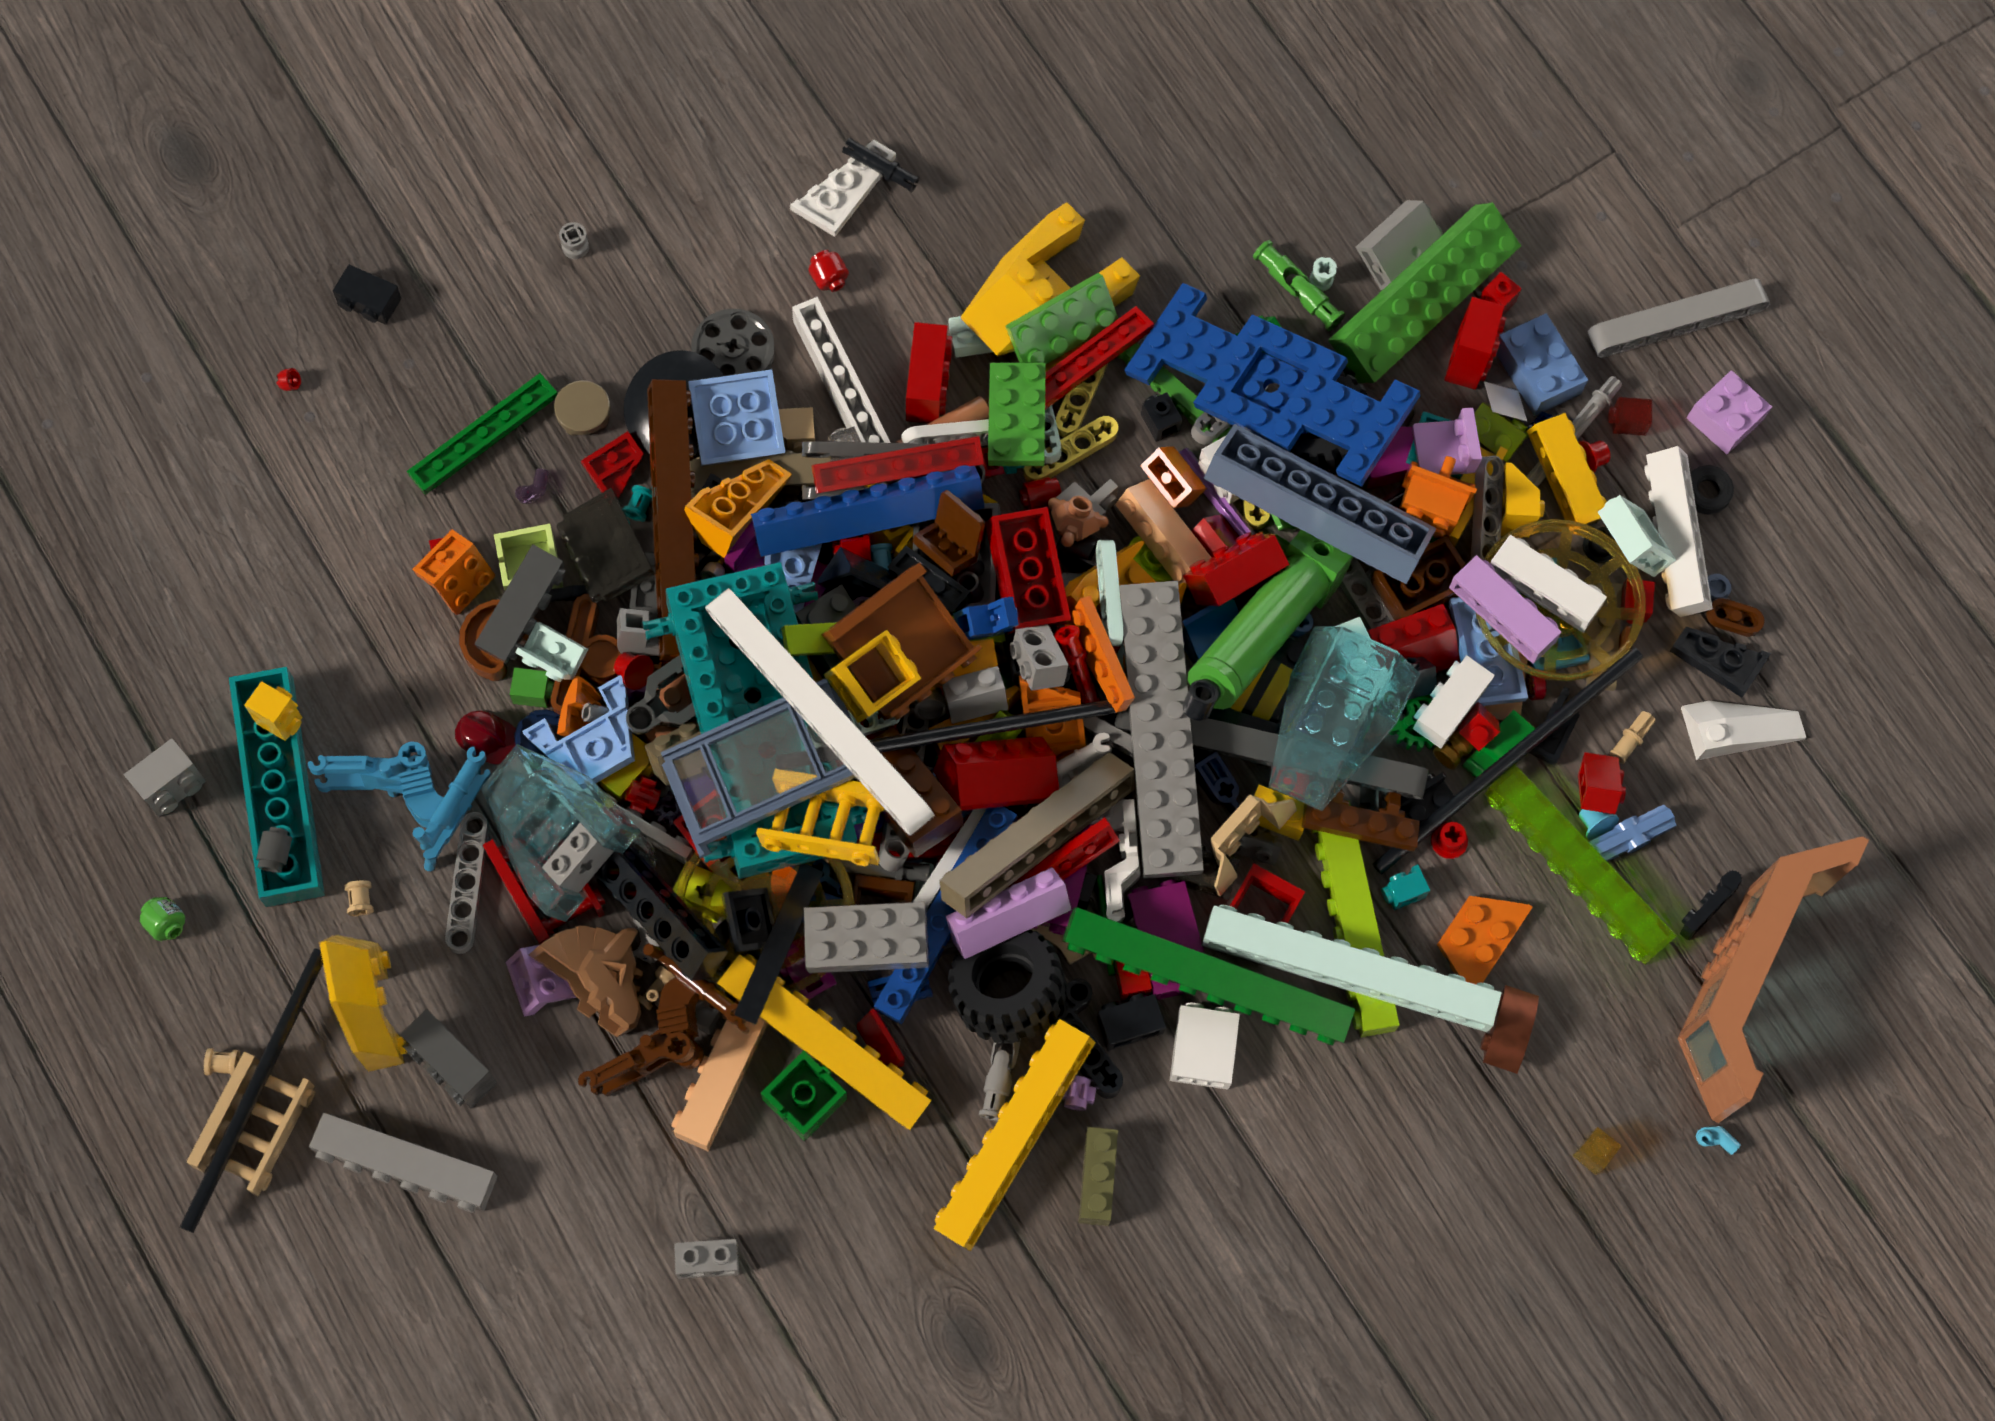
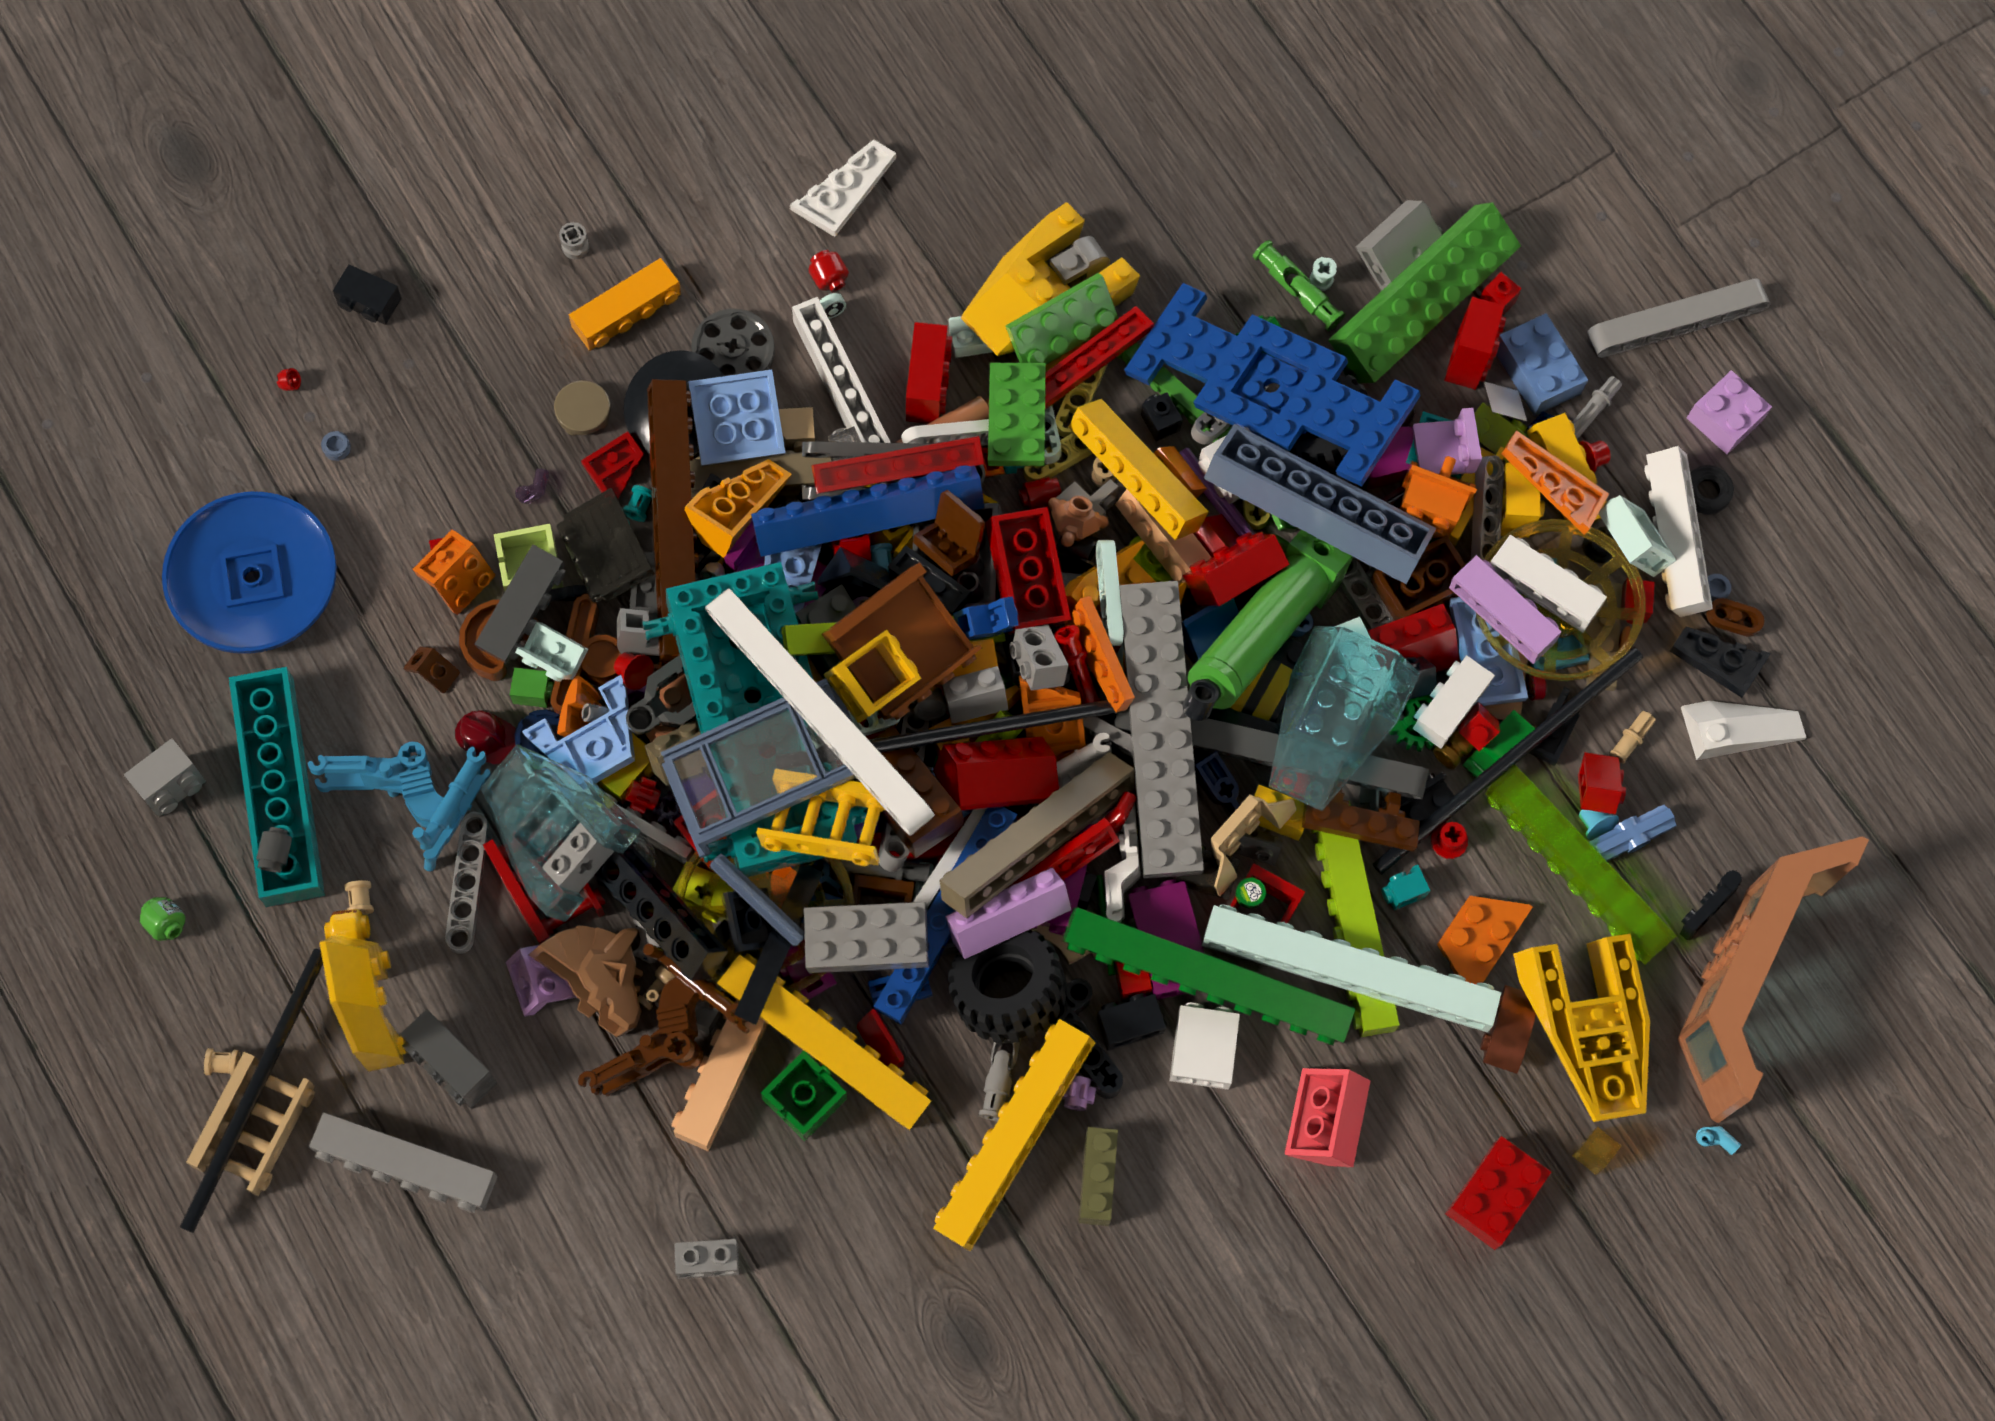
yellow brick [244,681,302,741] -> none
green plate [407,373,558,495] -> none
black pin [842,138,920,192] -> none
clear red brick [1608,397,1652,436] -> none
none -> blue dish [162,492,337,654]
none -> sand blue tile [321,431,351,461]
none -> yellow head [324,909,370,940]
none -> reddish brown bracket [403,646,460,693]
none -> light orange brick [569,258,681,351]
none -> sand blue axle [710,854,805,946]
none -> light aqua tile [820,293,846,319]
none -> light grey brick [1050,236,1110,285]
none -> yellow brick [1069,399,1209,540]
none -> tan bush [1091,458,1116,488]
none -> red arm [1104,792,1137,833]
none -> tile [1235,878,1266,909]
none -> coral slope [1285,1068,1370,1167]
none -> red brick [1445,1136,1551,1250]
none -> orange wing [1501,430,1609,535]
none -> yellow wedge [1513,934,1650,1122]

